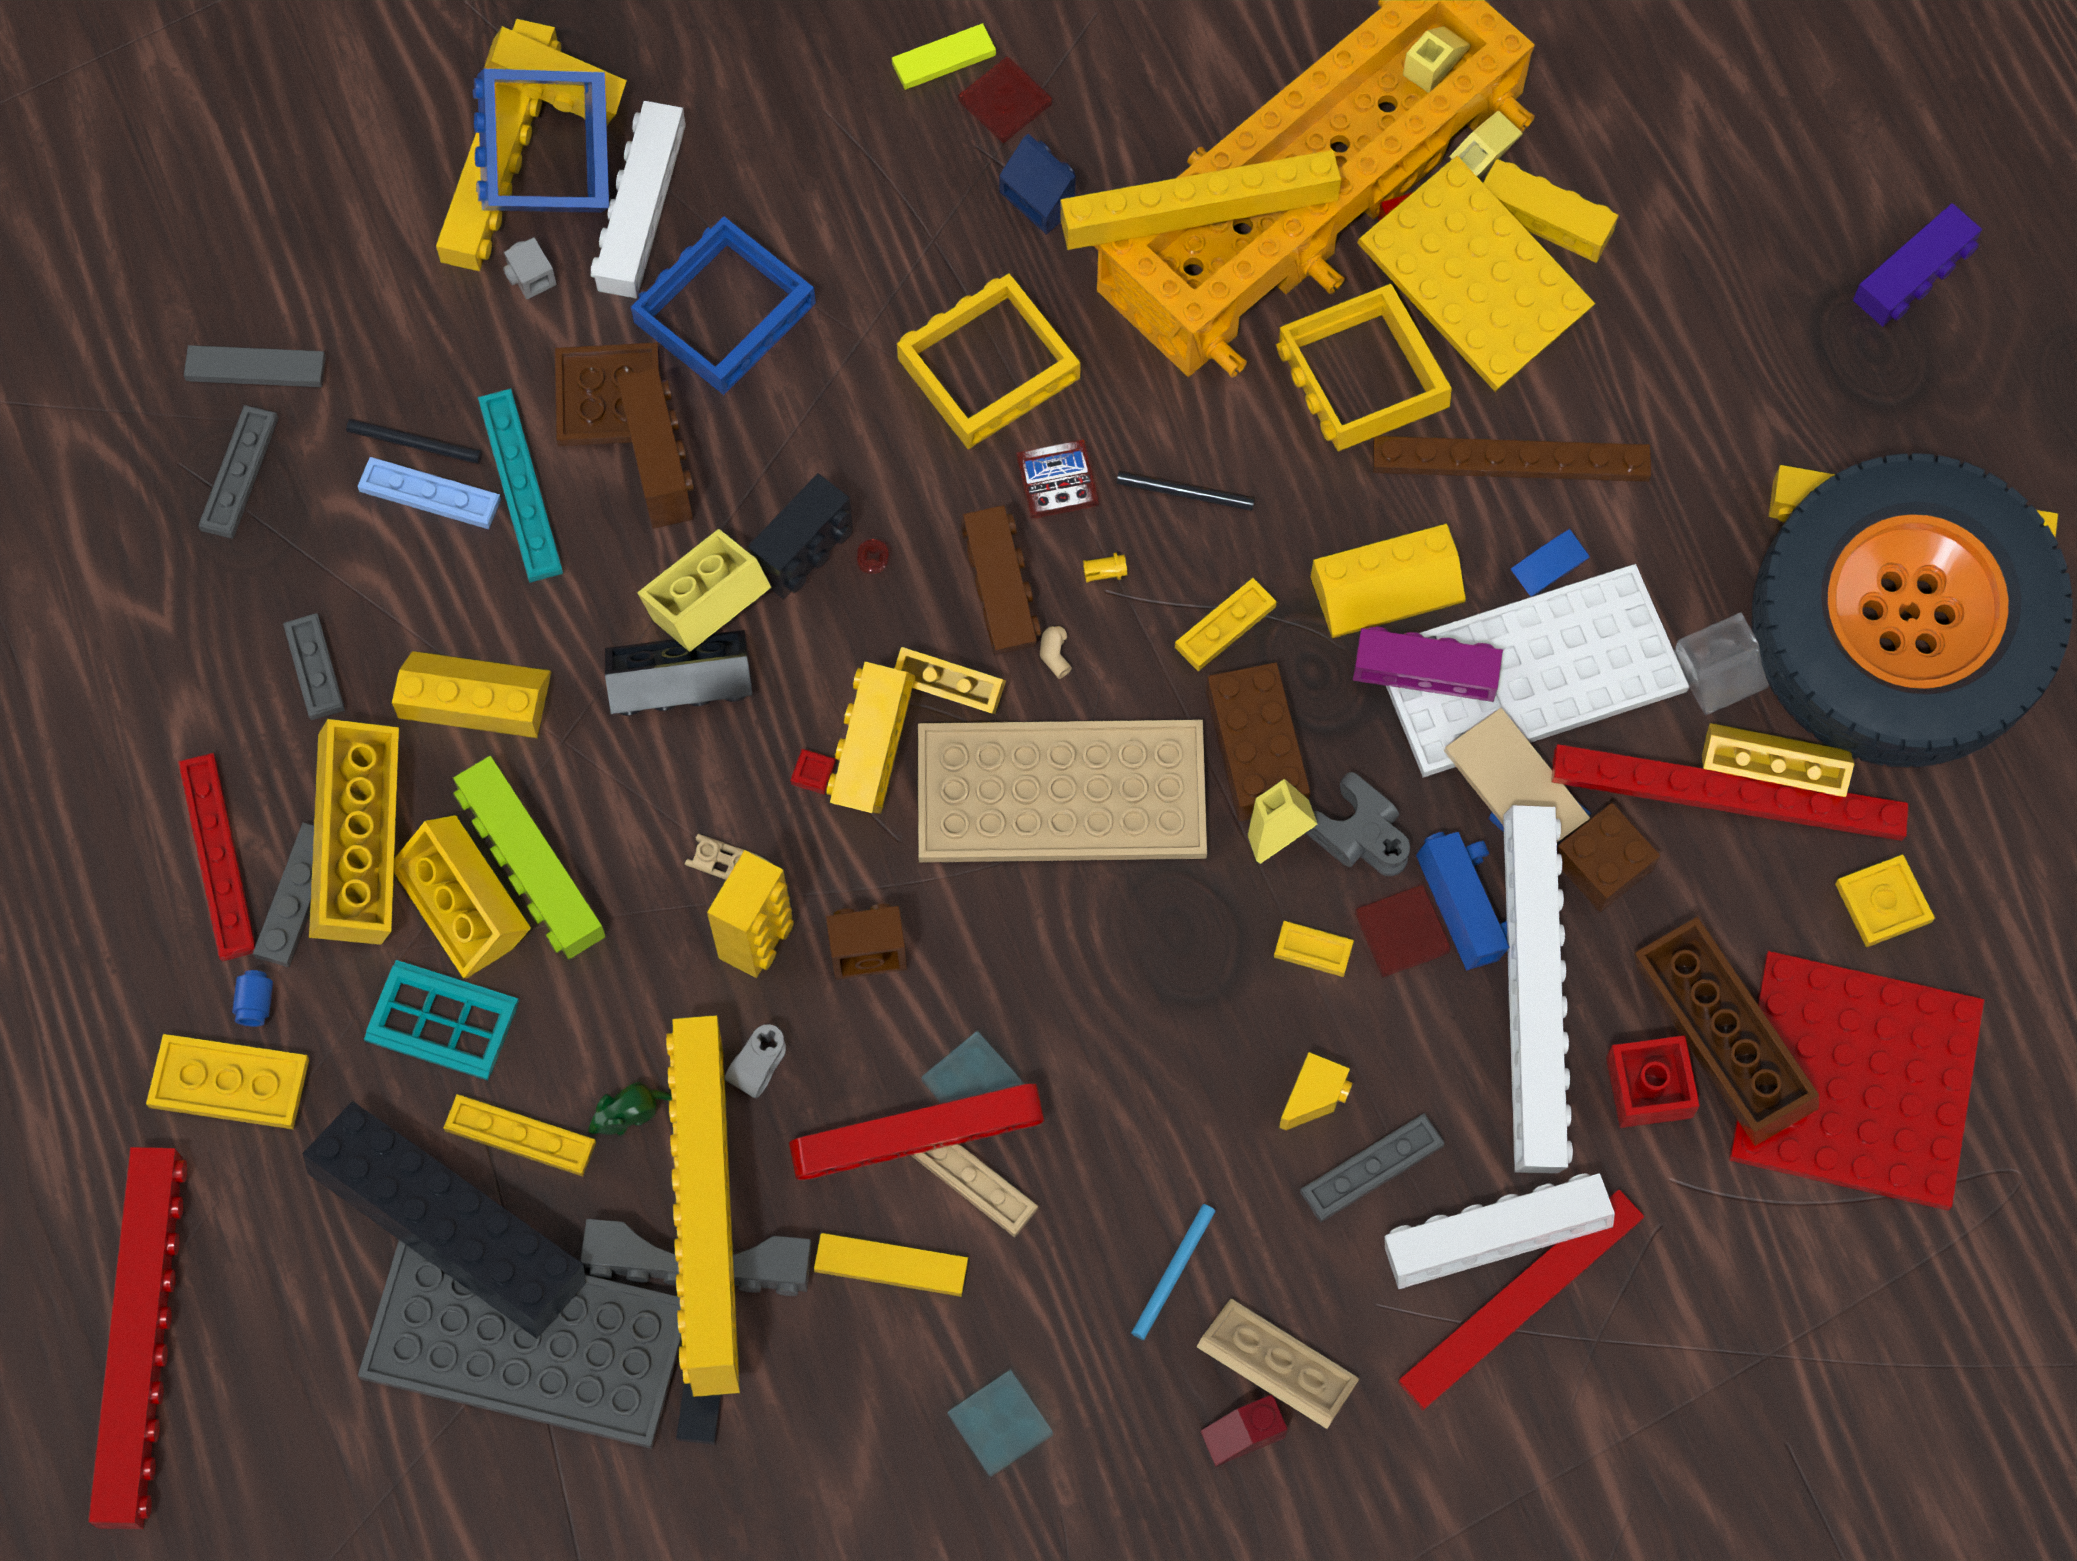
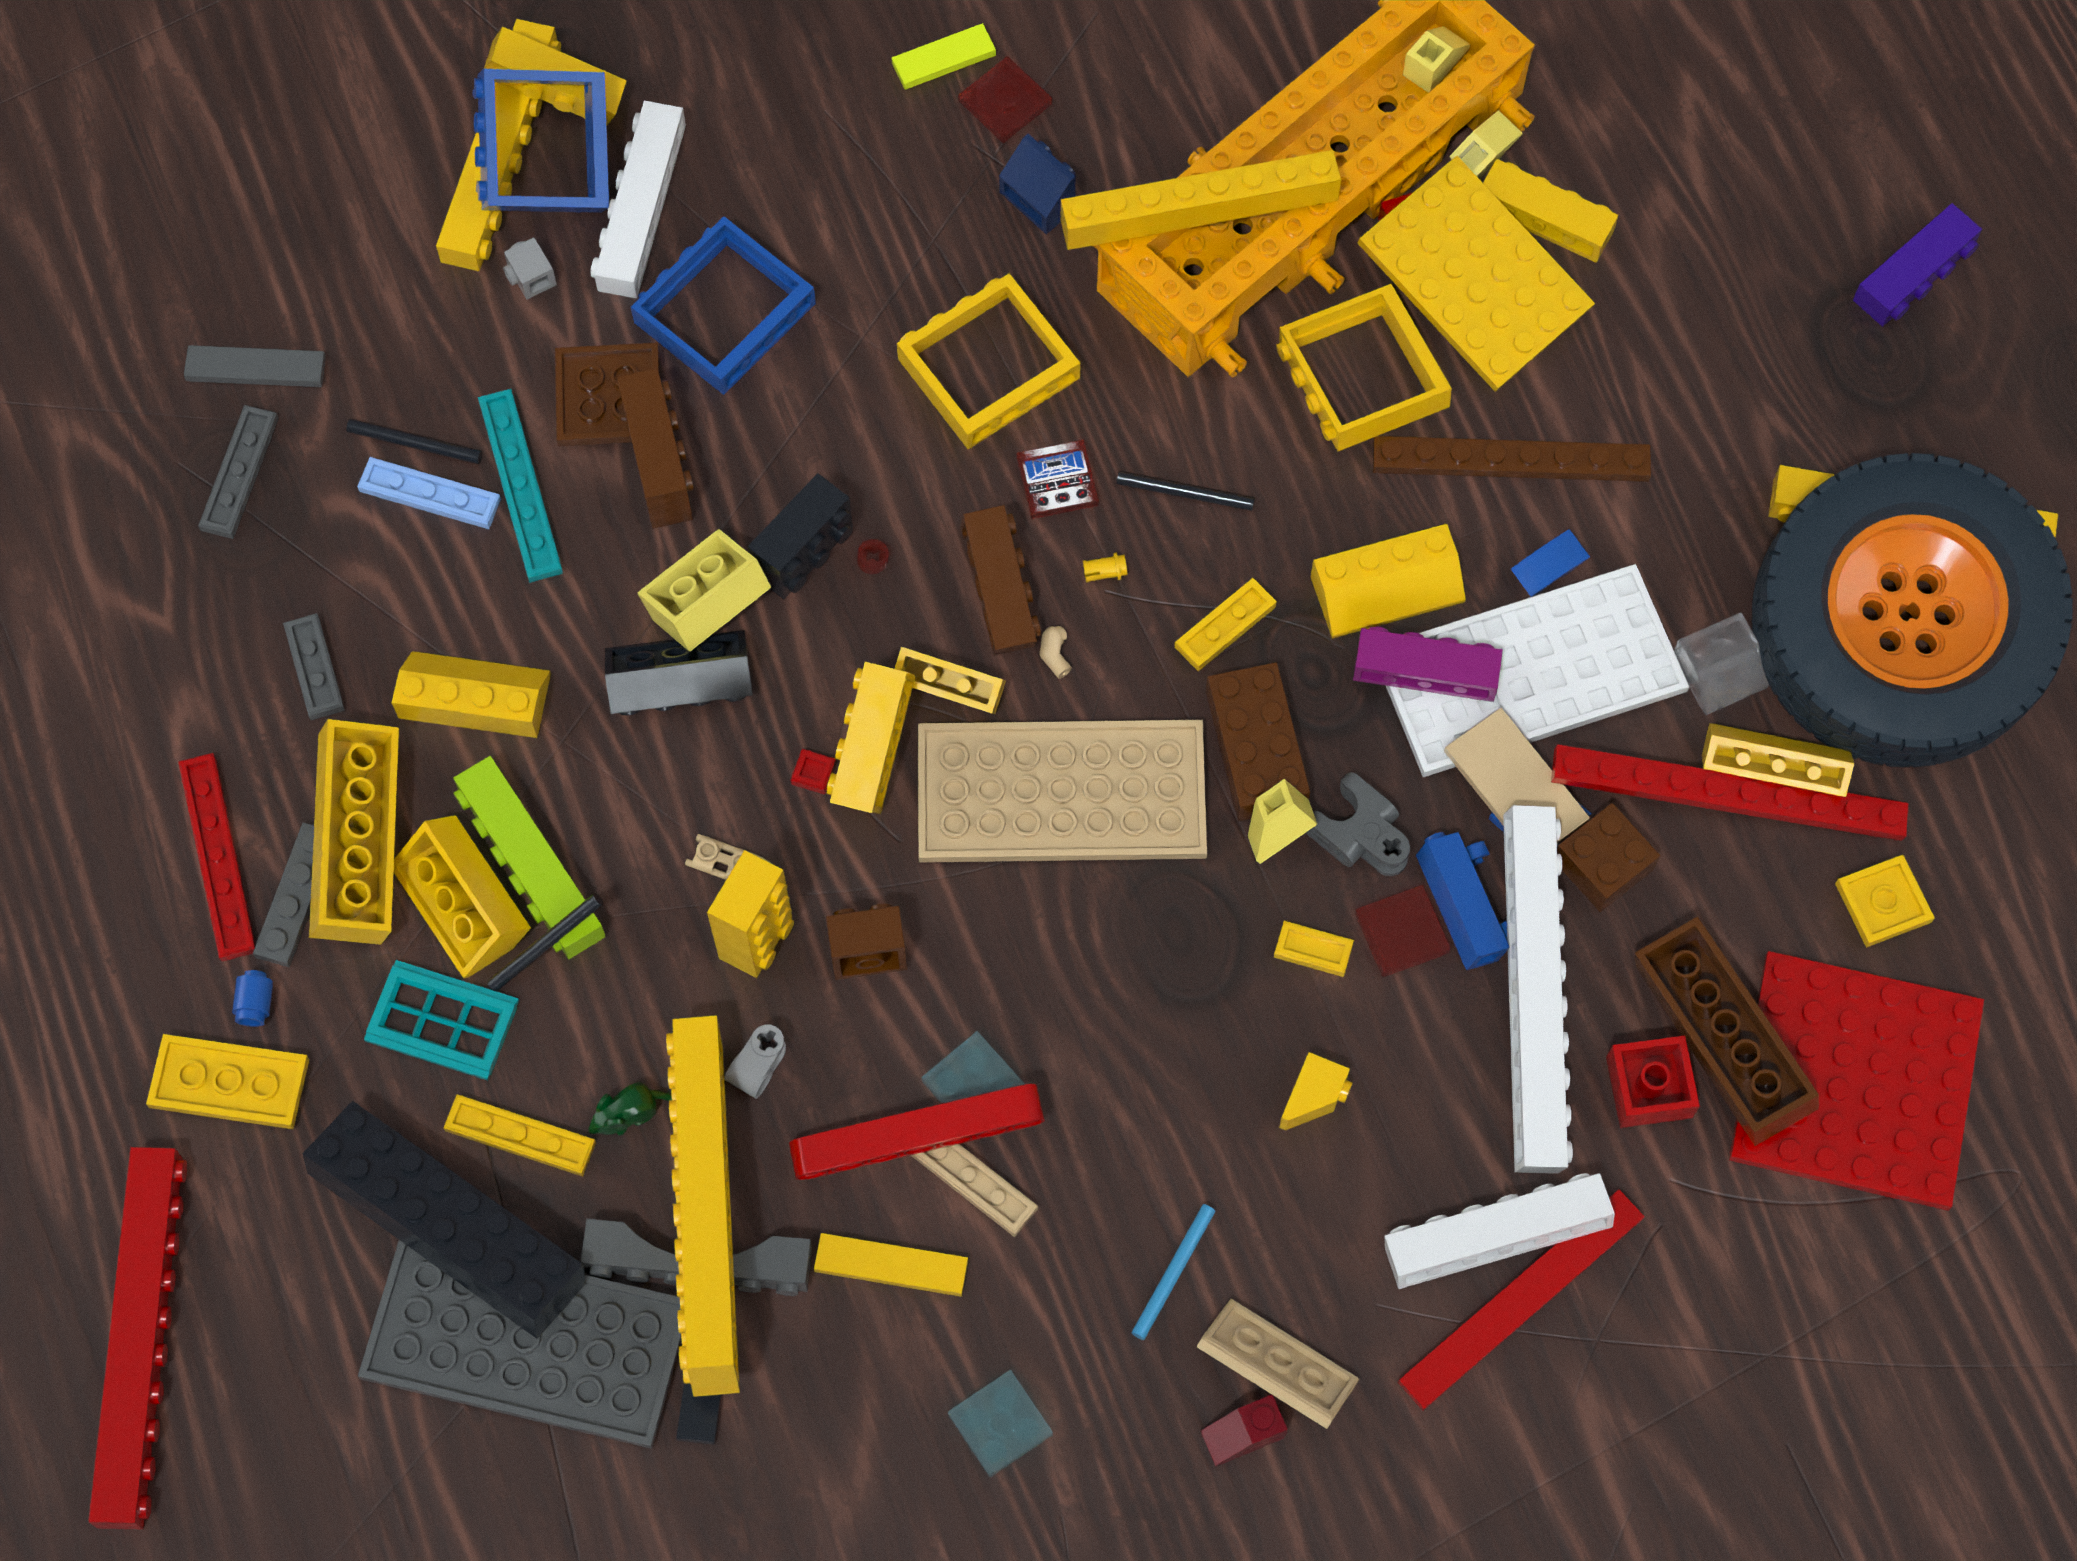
dark grey tile [1300,1113,1445,1223] -> none
none -> black bar [487,893,603,992]

